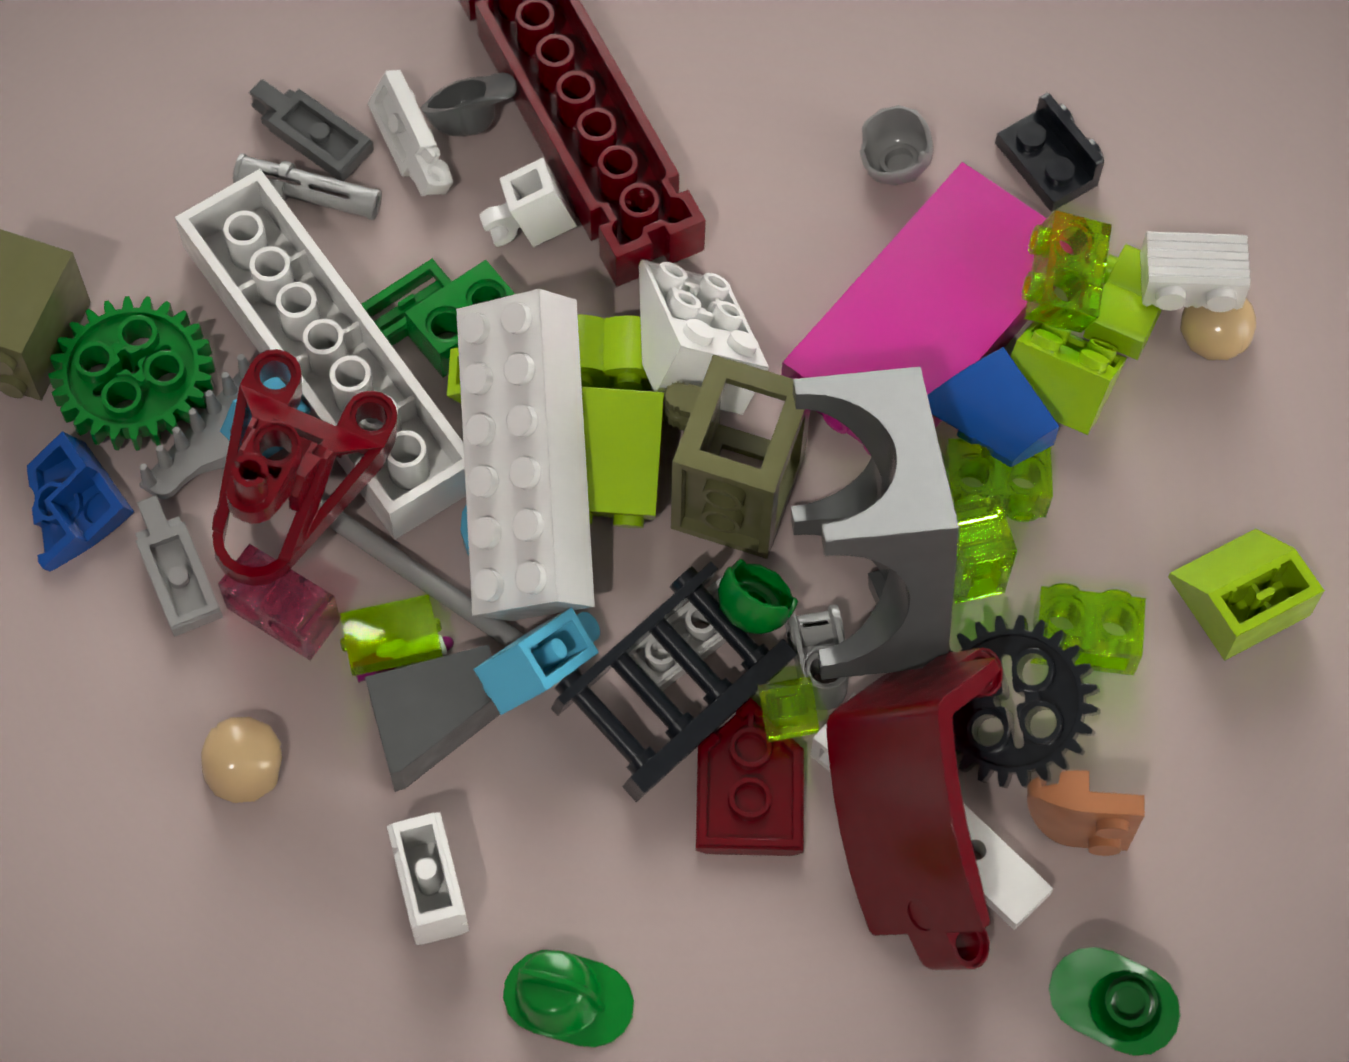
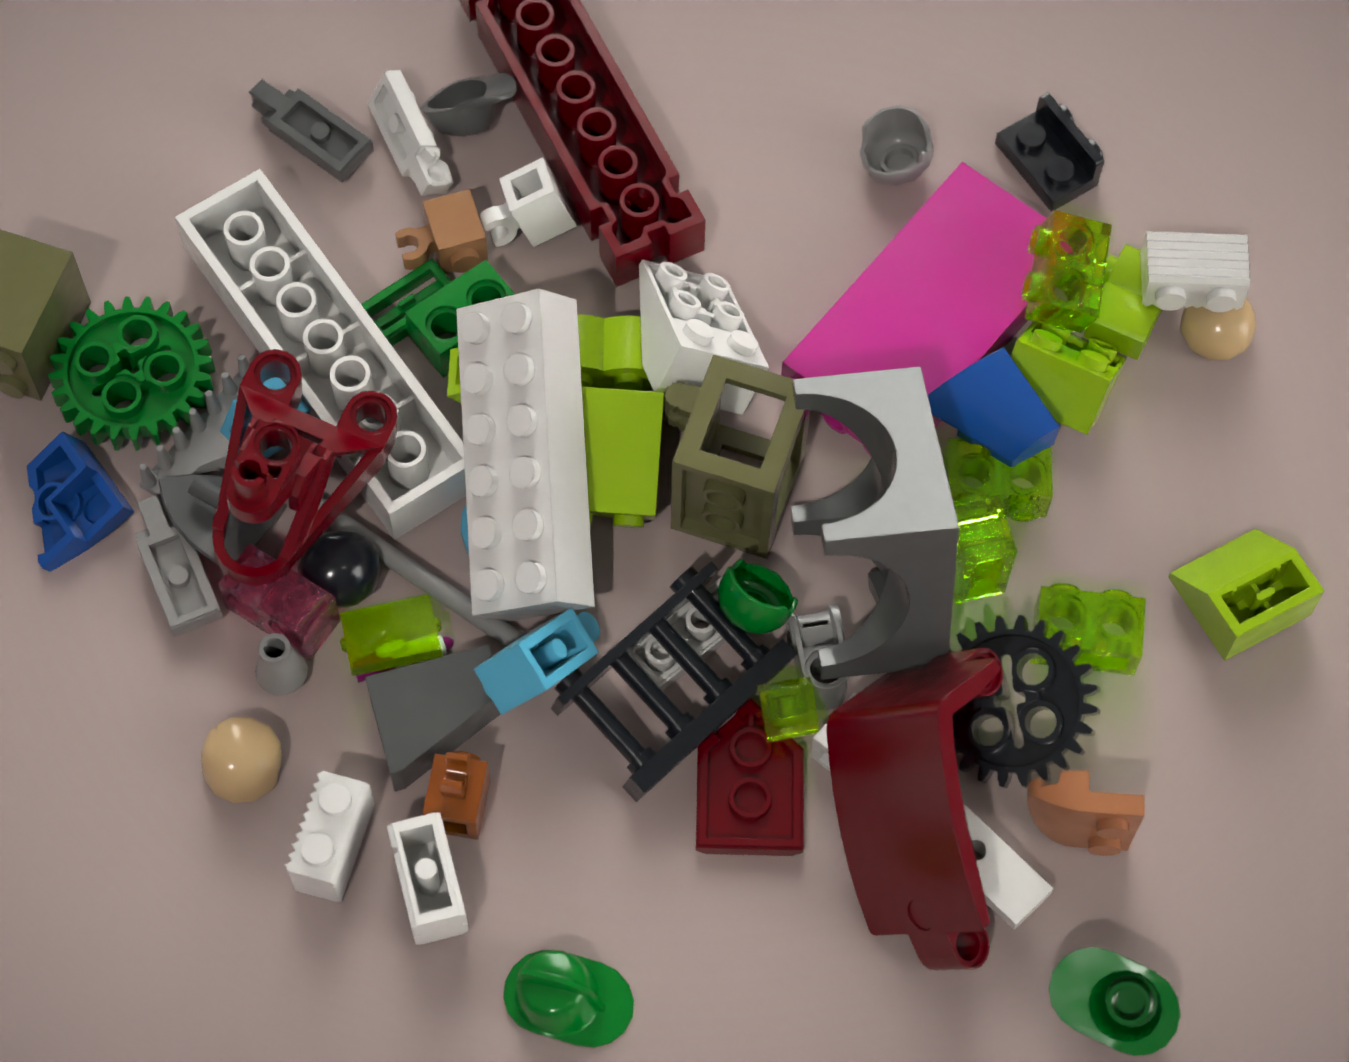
light grey pin [233,153,382,220] -> none
none -> dark grey shield [159,474,287,564]
none -> light grey cone [255,633,308,695]
none -> white brick [285,771,375,902]
none -> black hair [298,530,381,608]
none -> medium nougat brick [395,189,488,274]
none -> dark orange brick [422,751,490,840]

